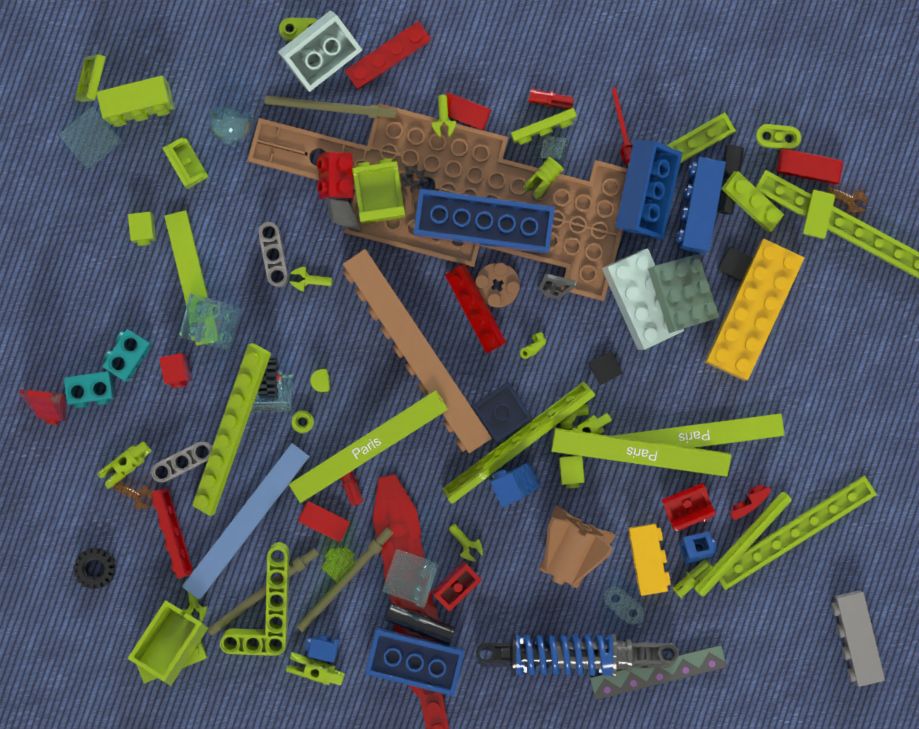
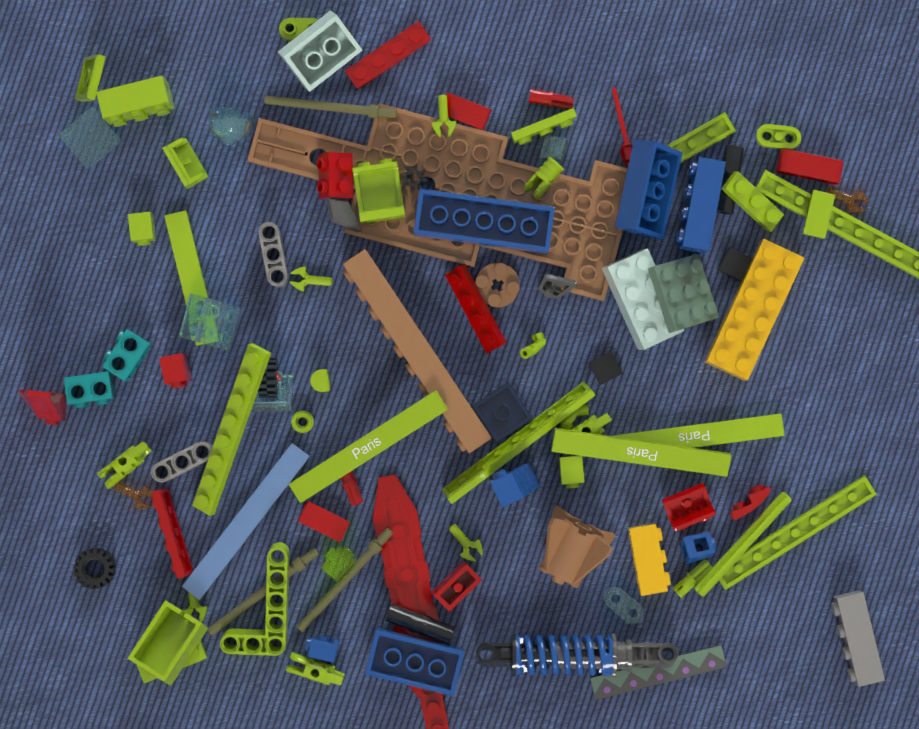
clear light blue bracket [382,549,439,608] -> none

